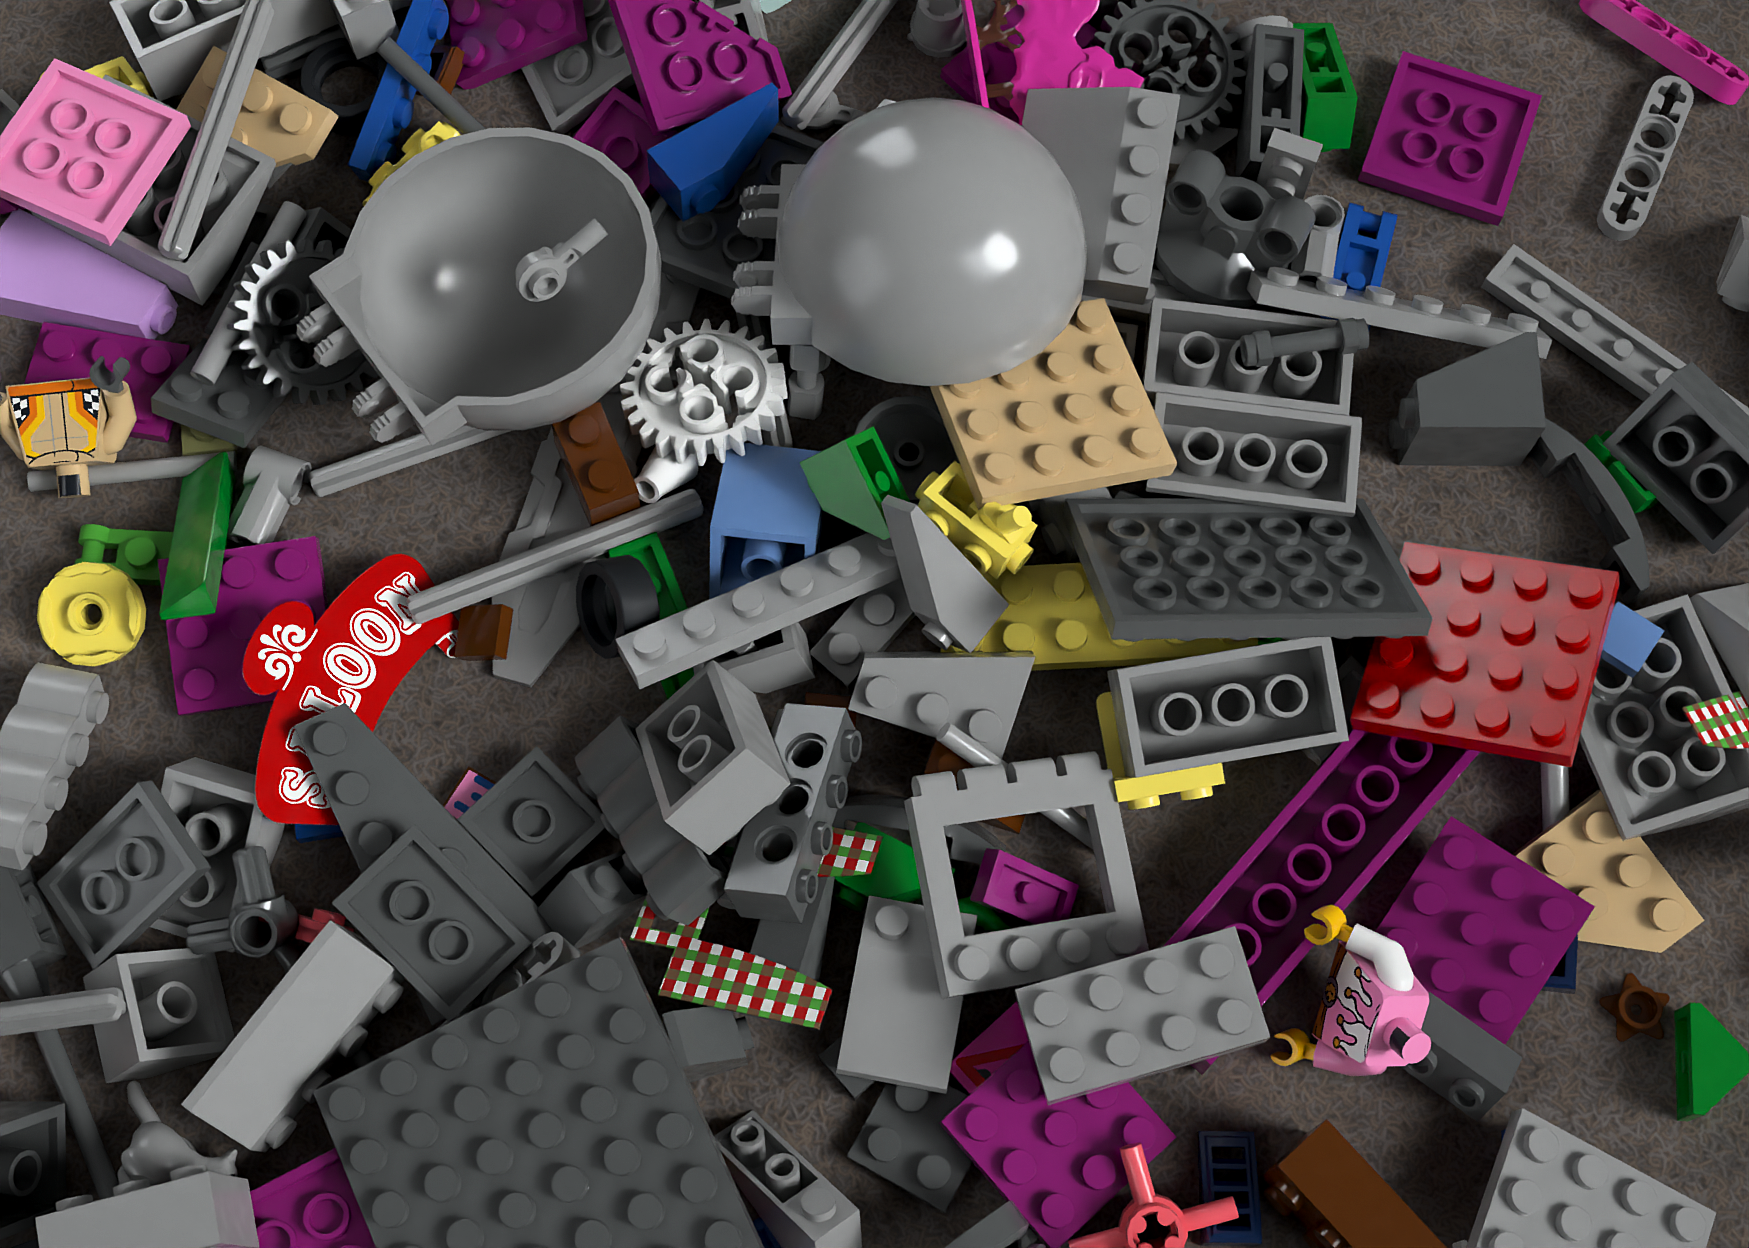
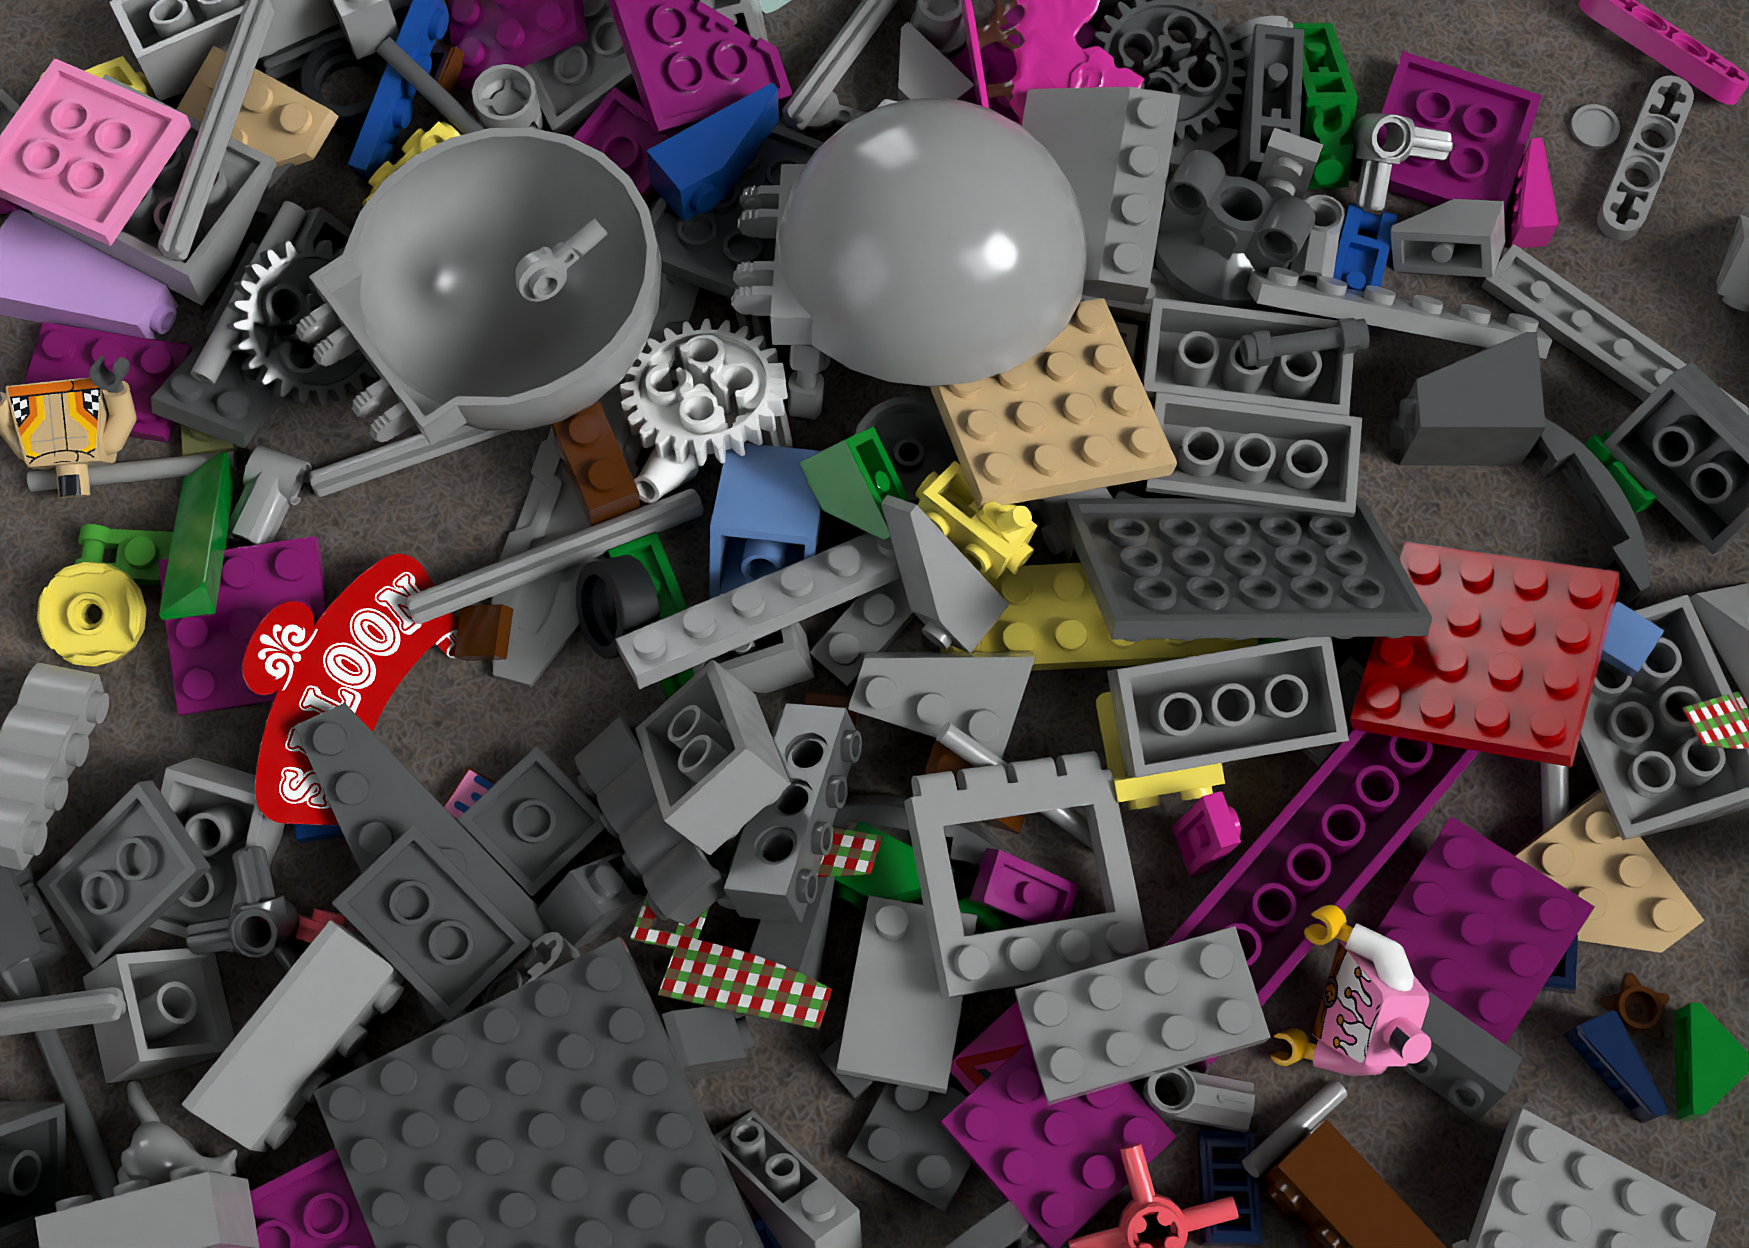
none -> light grey wheel [472,64,544,130]
none -> light grey slope [898,22,974,103]
none -> light grey piece [1138,1066,1255,1133]
none -> dark pink plate [1171,791,1241,877]
none -> light grey piece [1242,1079,1347,1178]
none -> green plate [1302,104,1354,189]
none -> light grey axle [1352,113,1453,211]
none -> light grey slope [1390,199,1506,278]
none -> dark pink slope [1509,137,1559,249]
none -> dark blue slope [1563,1010,1668,1123]
none -> light grey piece [1570,104,1620,150]

